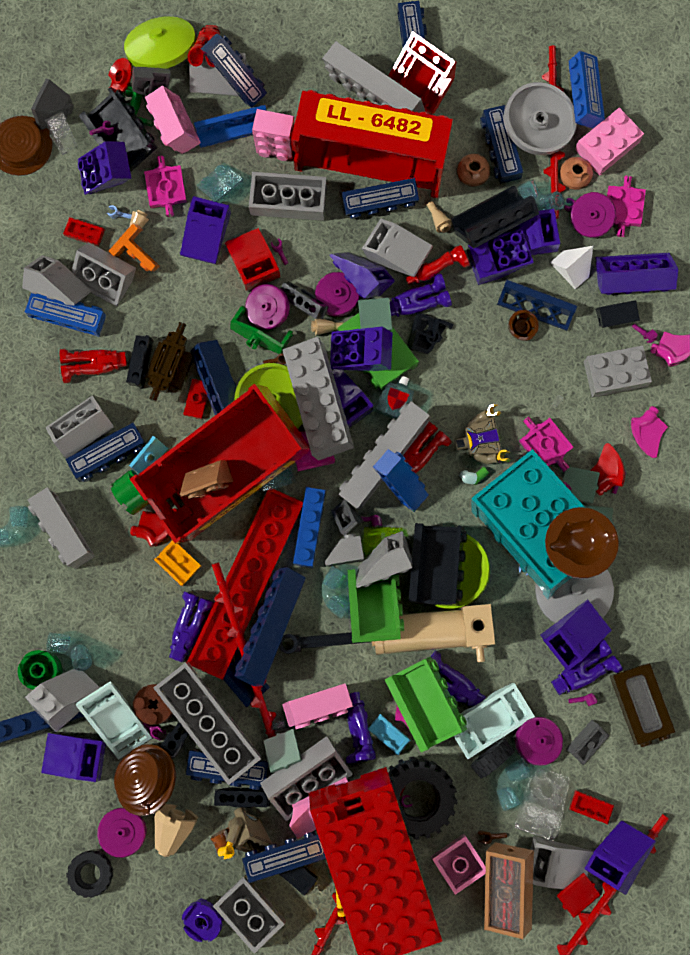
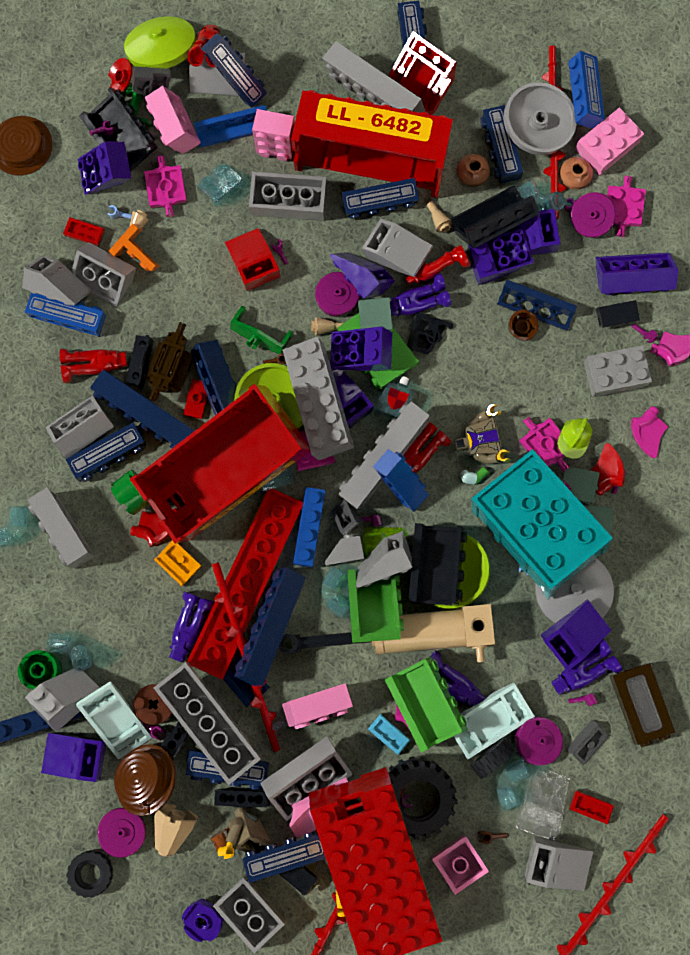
dark grey slope [31,78,74,130] -> none
clear slope [45,112,78,155] -> none
medium azure plate [129,436,168,474] -> none
dark purple slope [180,196,231,264] -> none
medium nougat slope [180,460,234,499] -> none
magenta wheel [245,284,290,330] -> none
sand green piece [264,729,302,773] -> none
black piece [281,281,329,319] -> none
dark purple piece [346,692,376,764] -> none
brick [484,842,534,939] -> none
reddish brown piece [545,507,619,579] -> none
white slope [550,246,593,289] -> none
red piece [556,872,600,918] -> none
dark purple slope [584,820,656,895] -> none
none -> dark blue brick [90,370,194,449]
none -> lime piece [558,418,593,459]

